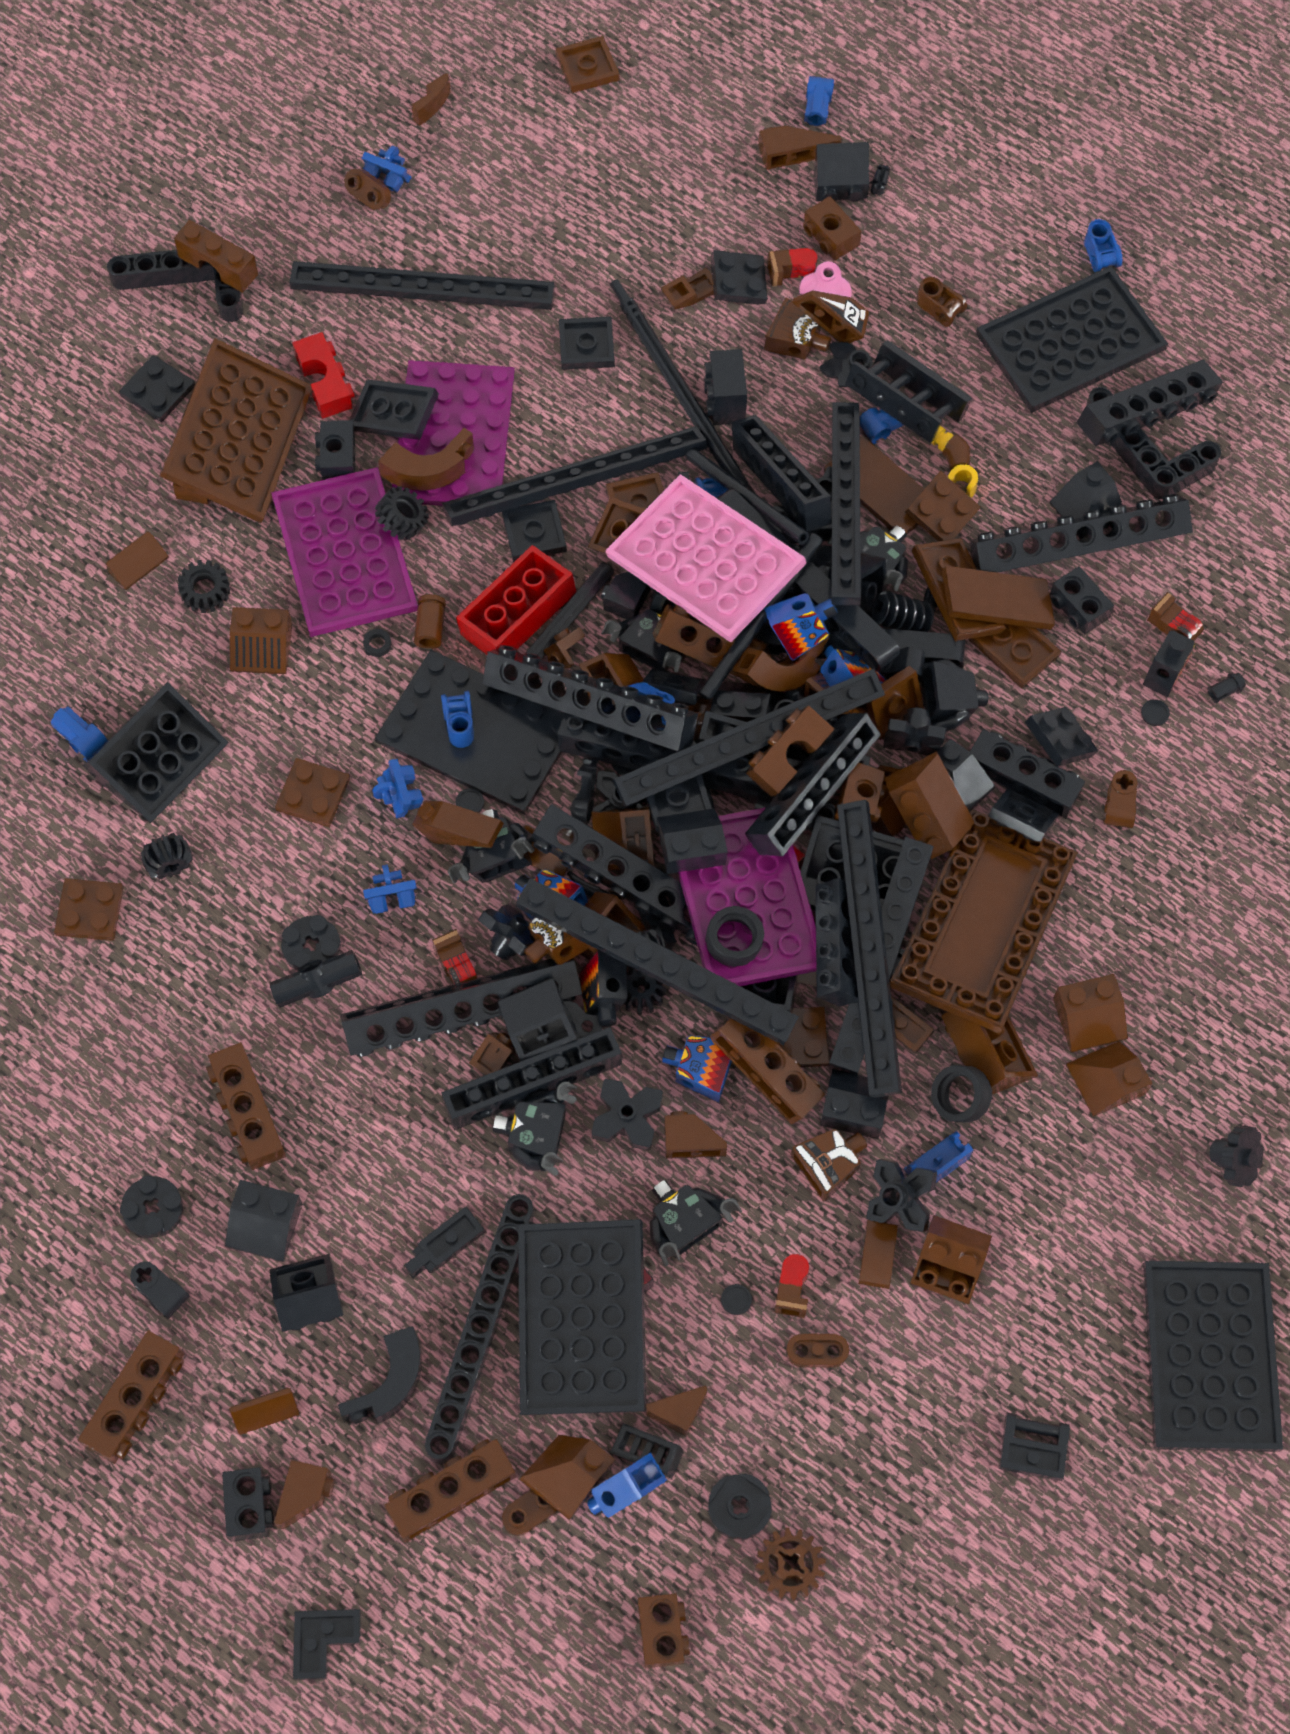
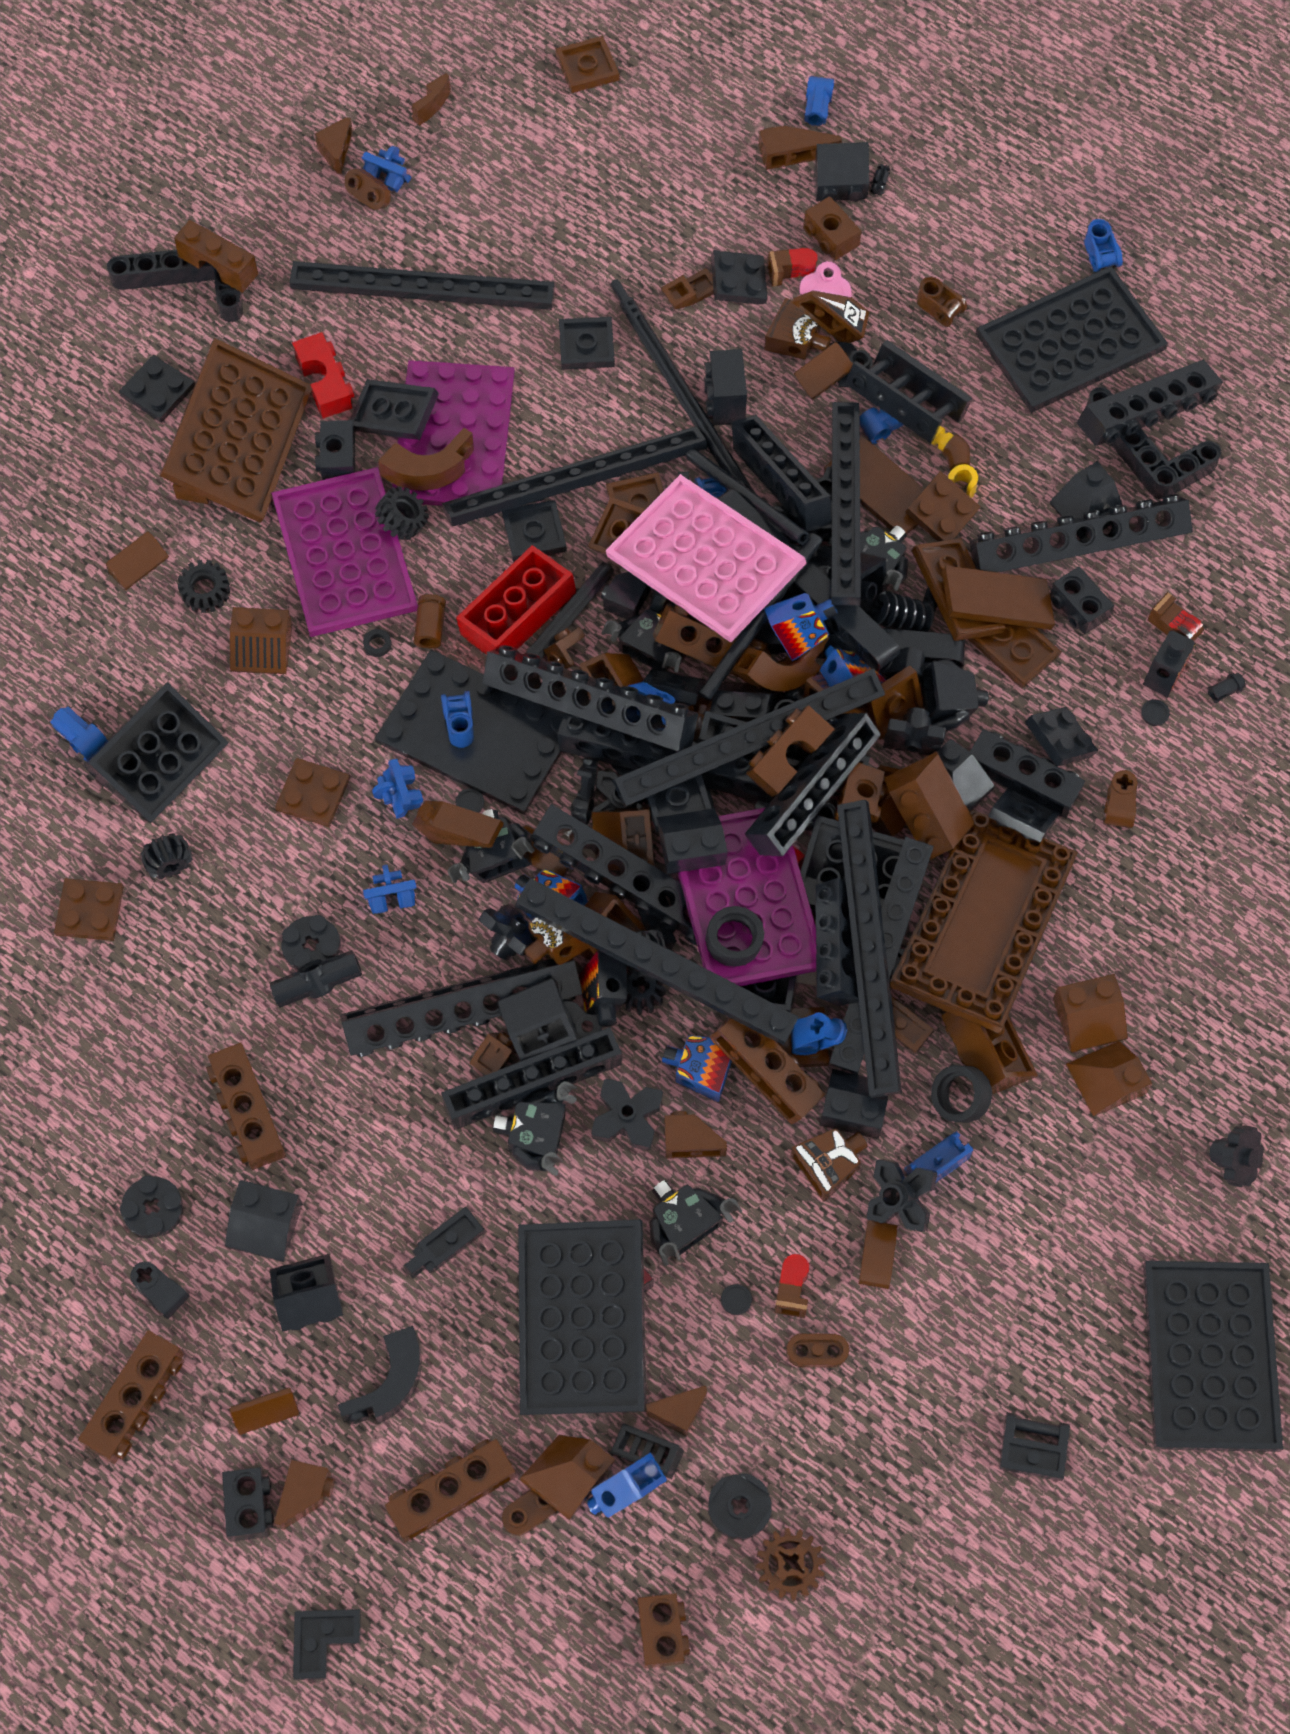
black beam [425,1194,534,1464] -> none
leg [432,929,477,985] -> none
black helmet [567,871,610,898] -> none
reddish brown slope [910,1215,992,1304] -> none
none -> reddish brown slope [315,117,353,174]
none -> blue piece [791,1012,847,1055]
none -> reddish brown slope [794,342,853,400]

